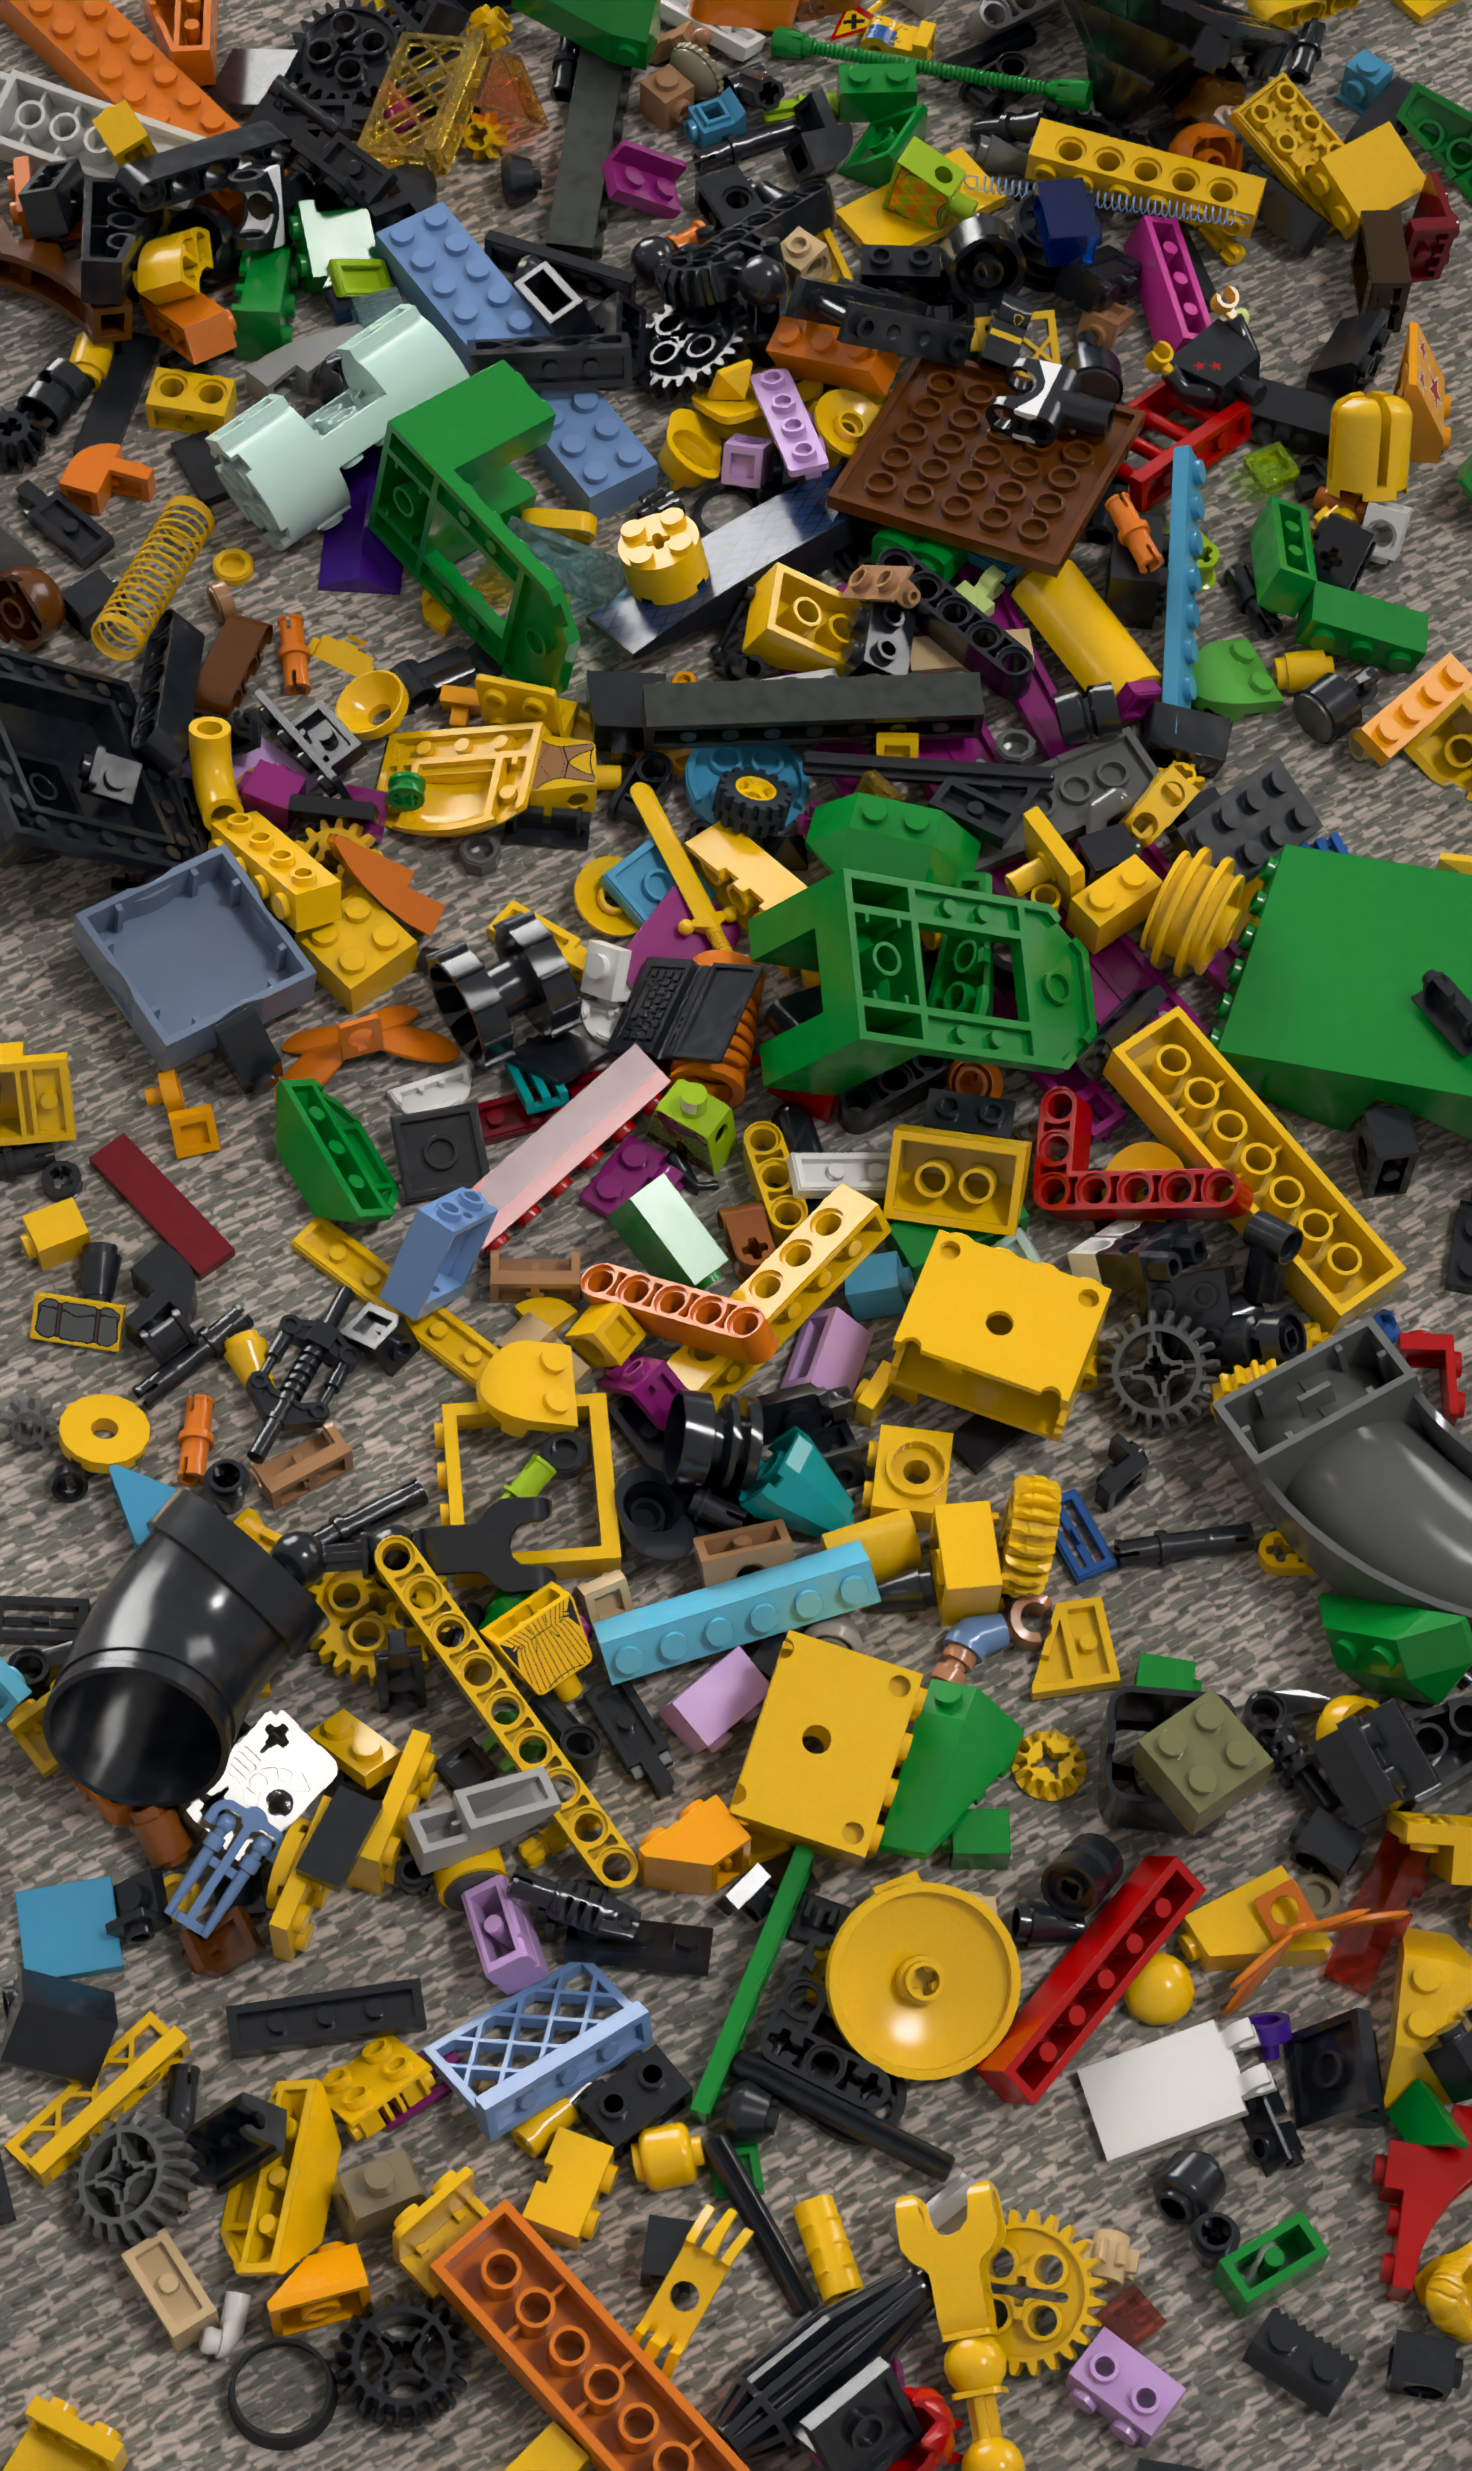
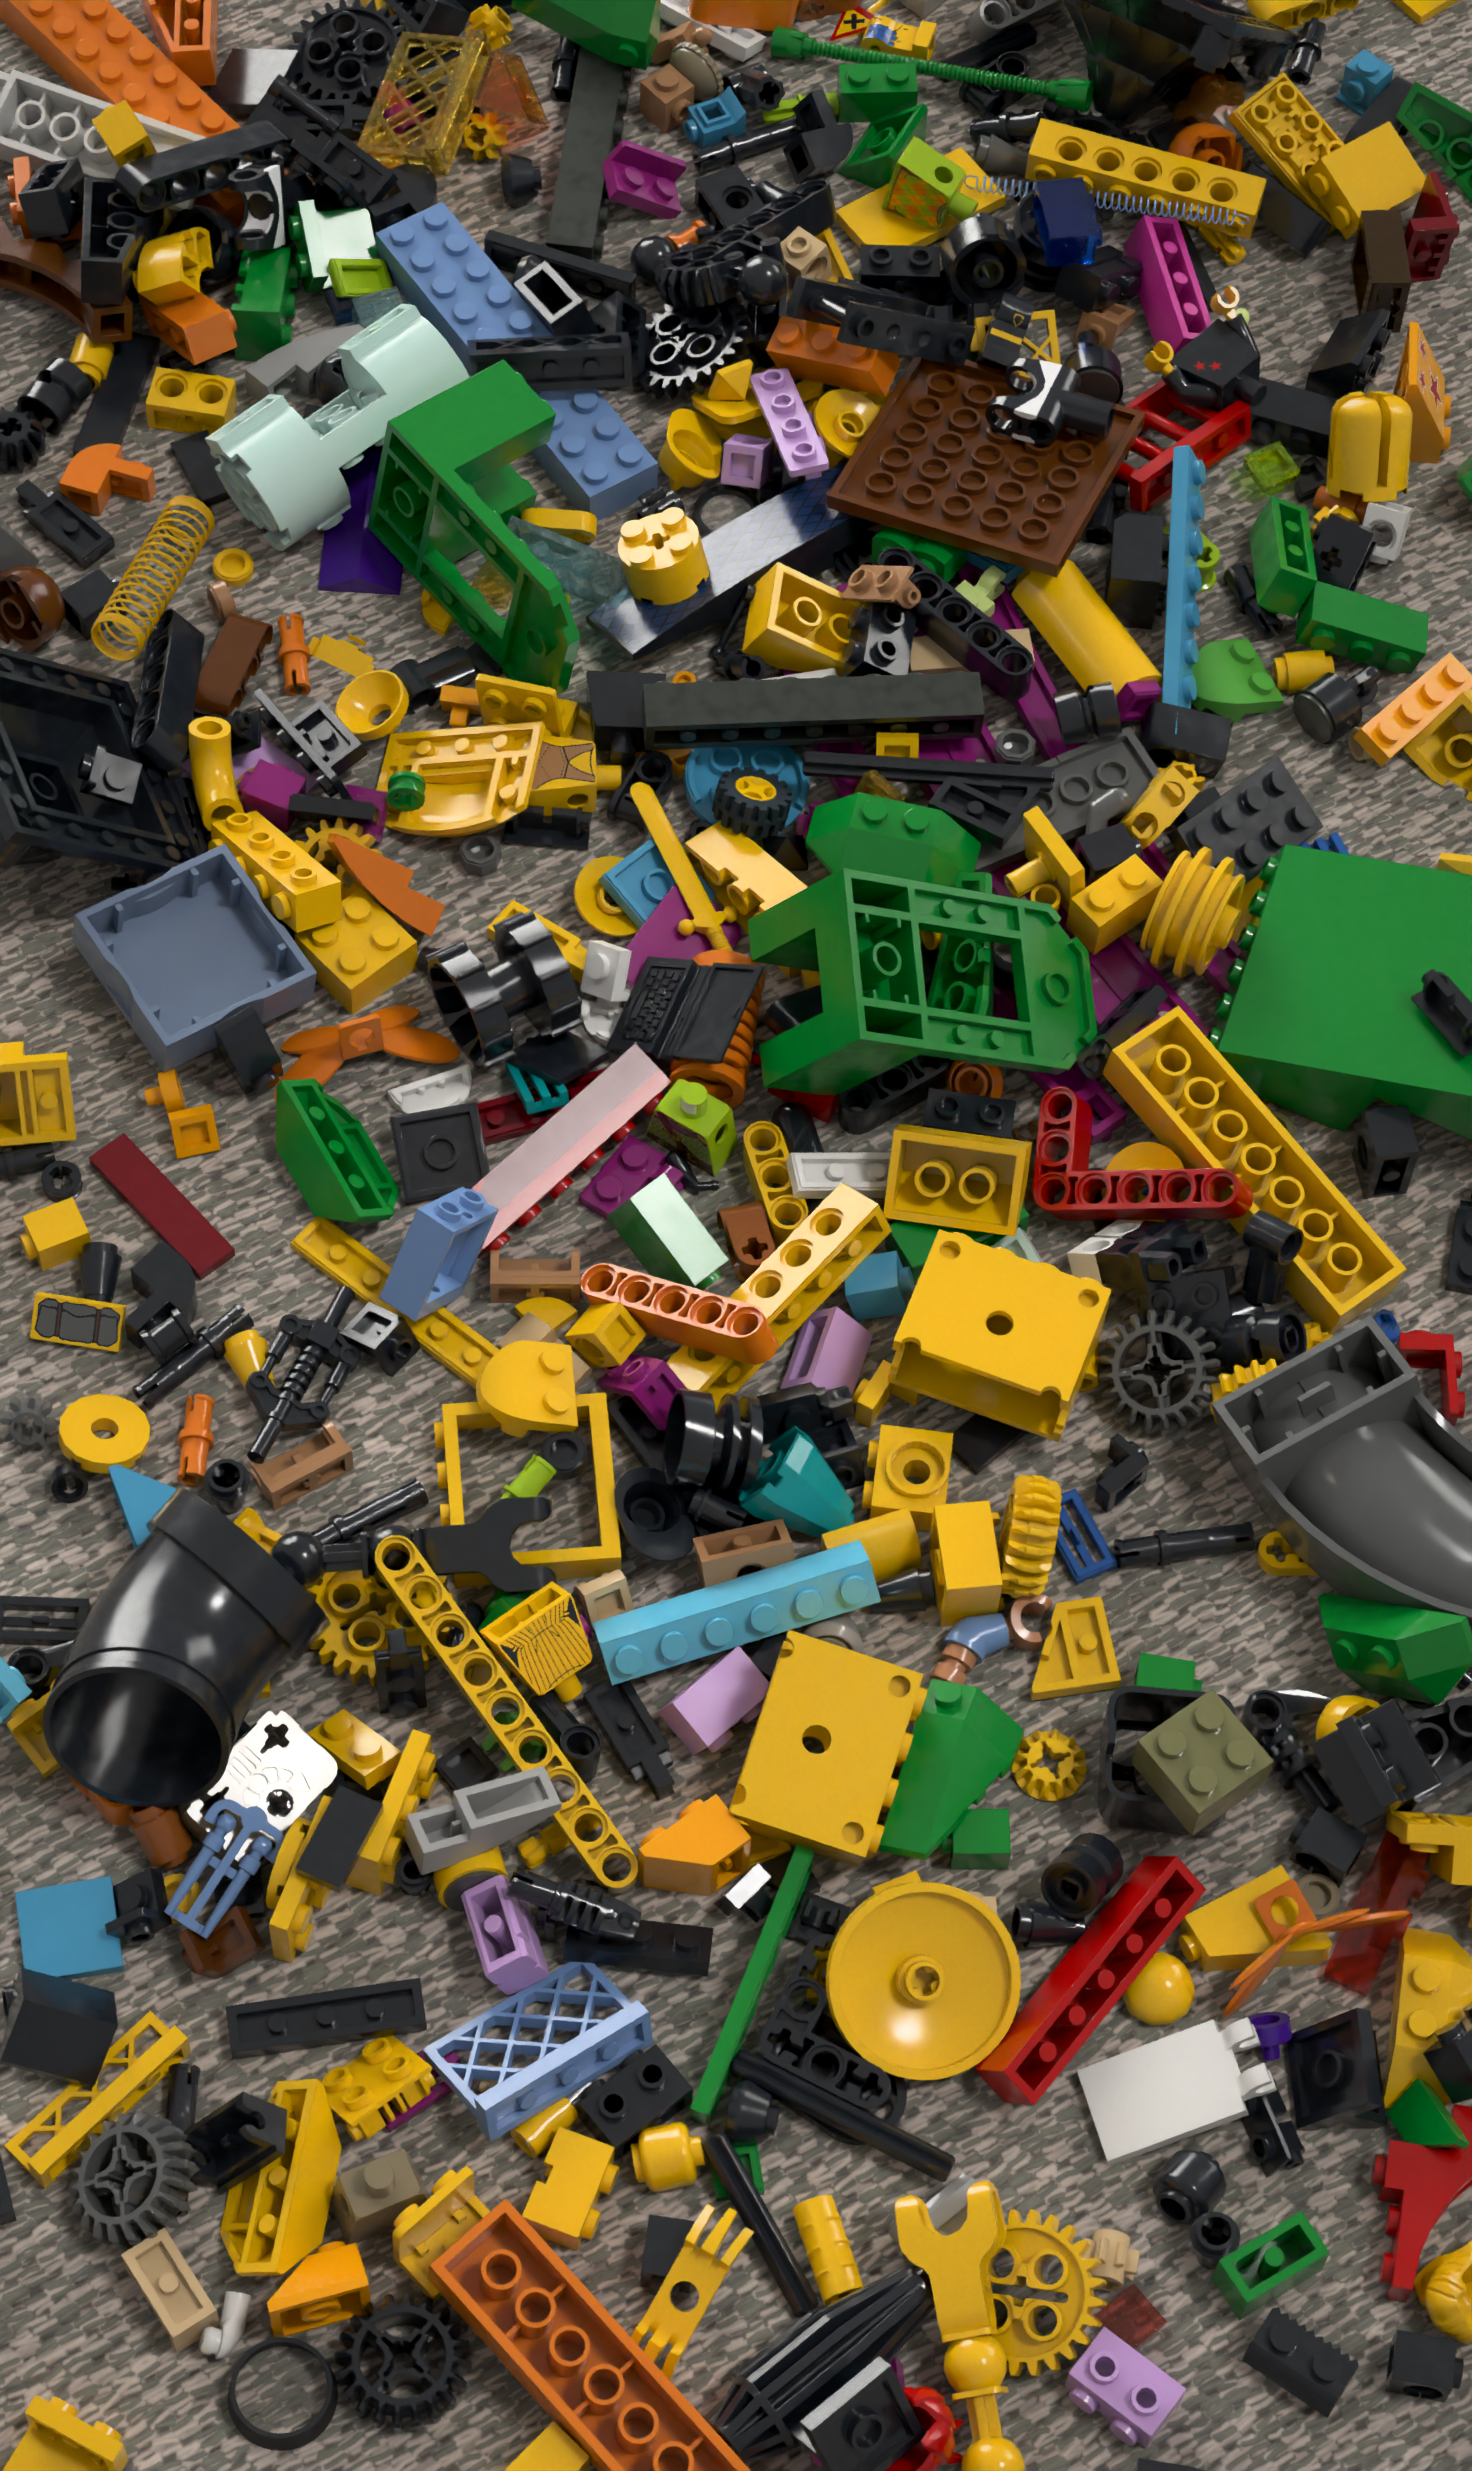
orange pin [1104,492,1164,574] -> none

